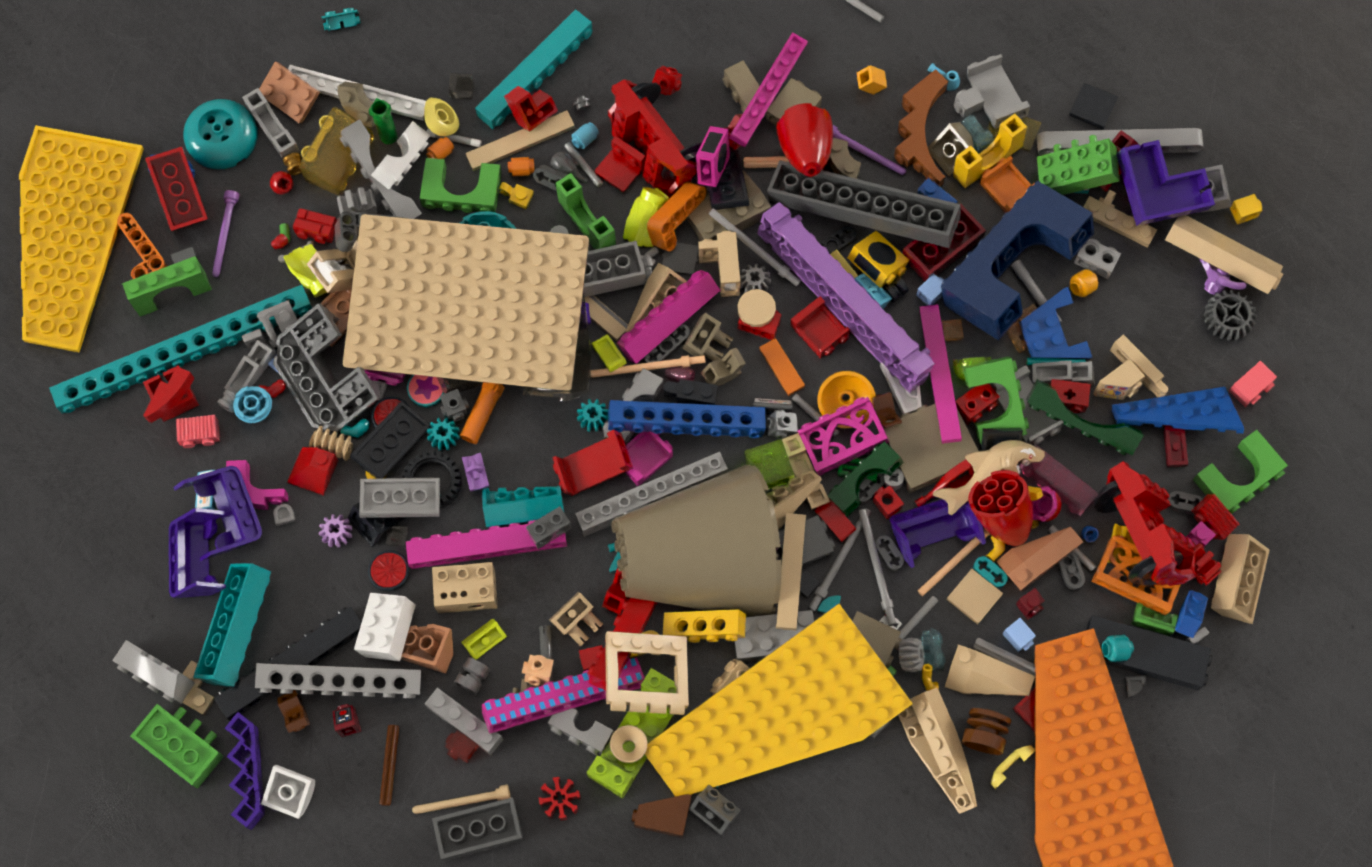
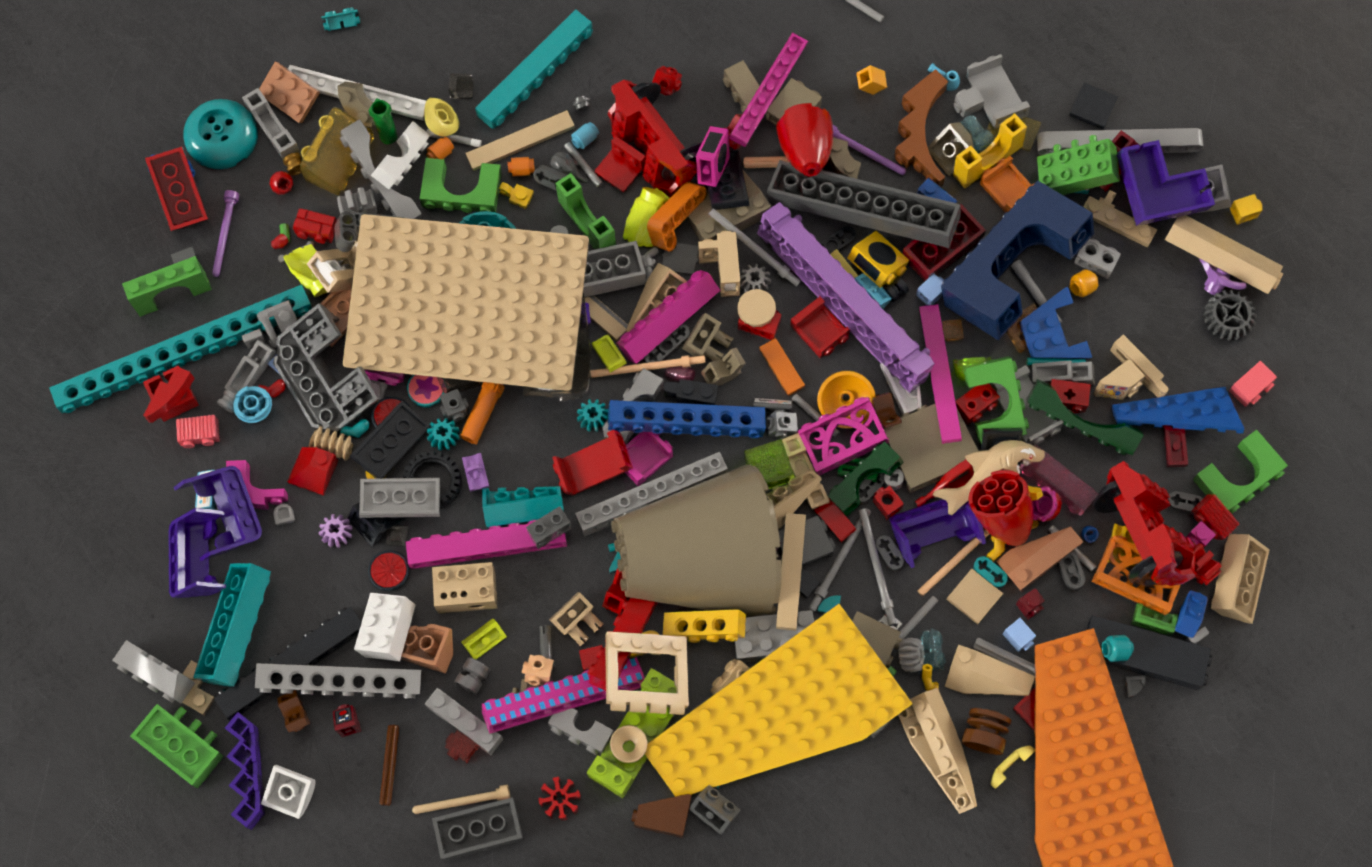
yellow wing [19,125,144,353] -> none
orange beam [117,213,168,279] -> none
red brick [504,86,558,132] -> none

